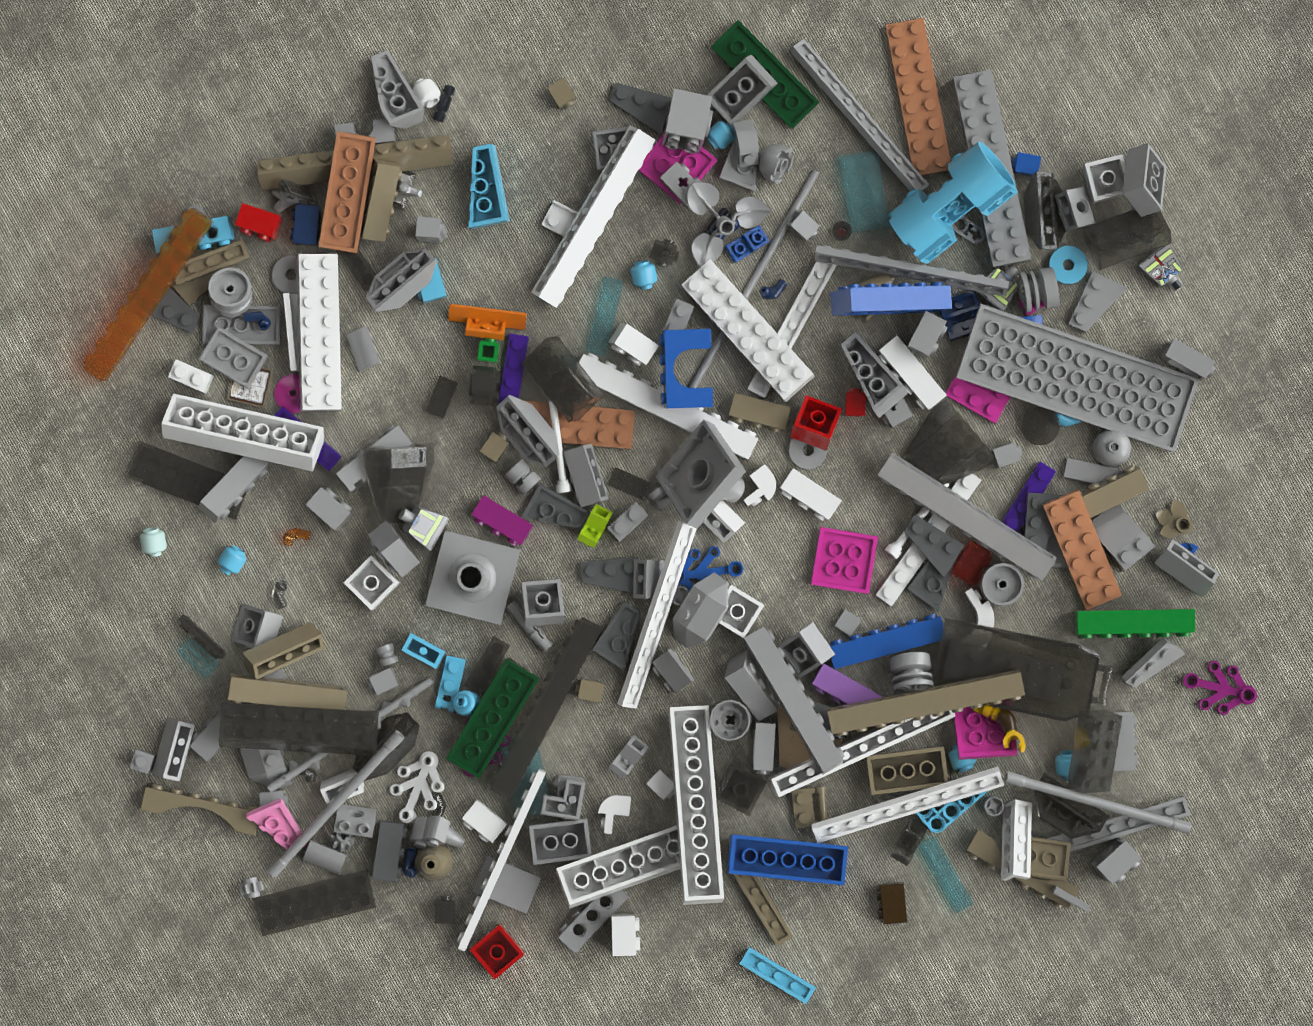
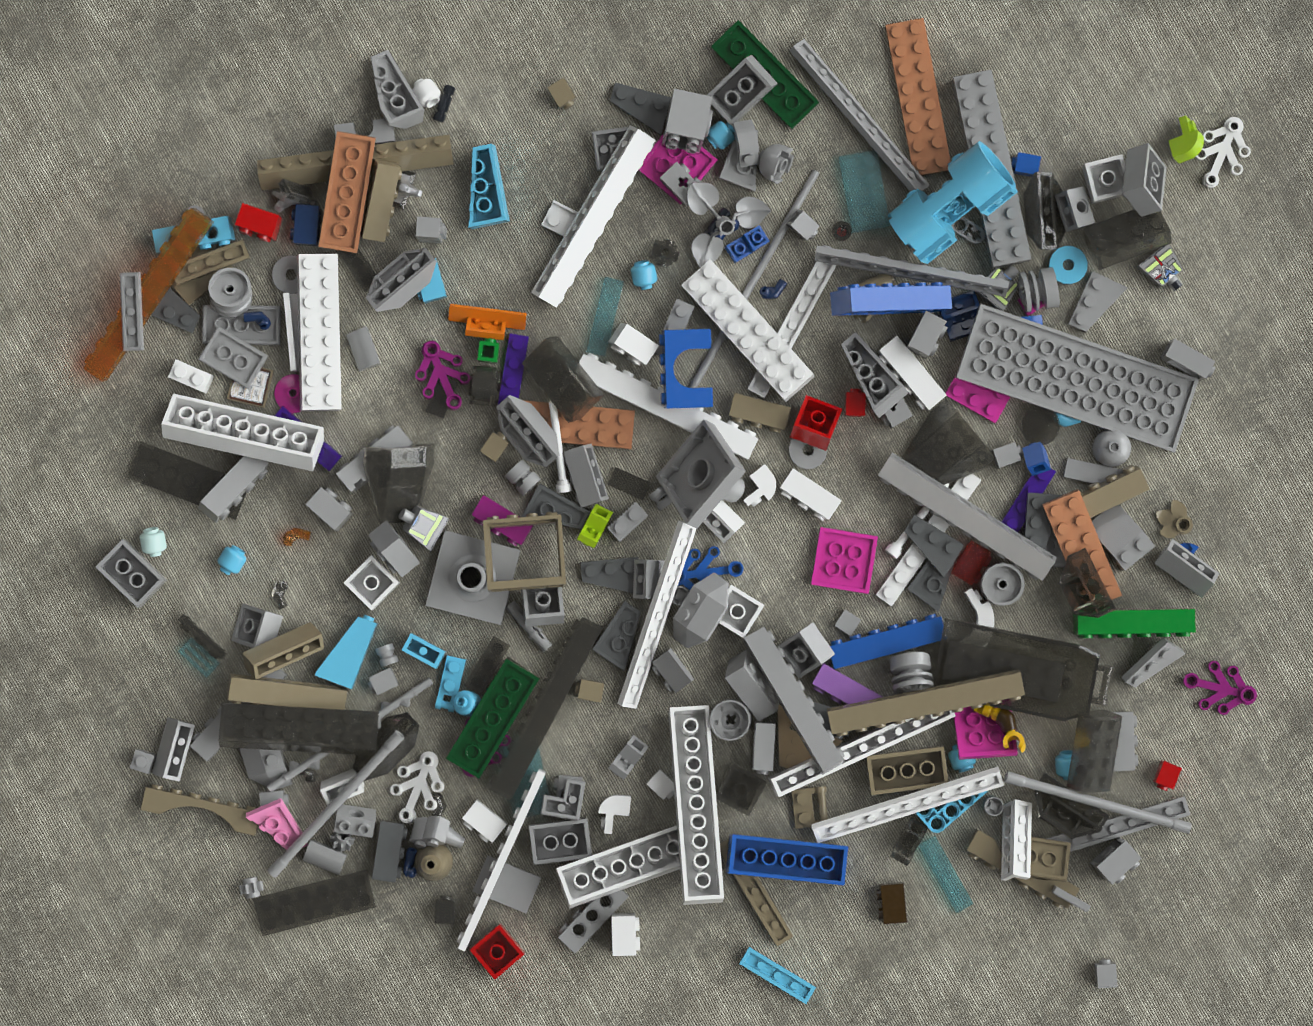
none -> light grey brick [96,539,167,608]
none -> light grey tile [120,272,144,351]
none -> medium azure slope [315,615,378,689]
none -> magenta plant [415,341,470,411]
none -> dark tan window [483,512,567,592]
none -> blue brick [1022,442,1051,476]
none -> clear smoke wedge [1059,548,1116,618]
none -> light grey brick [1094,959,1118,988]
none -> red brick [1153,760,1182,791]
none -> lime brick [1168,115,1204,163]
none -> white plant [1195,117,1251,188]

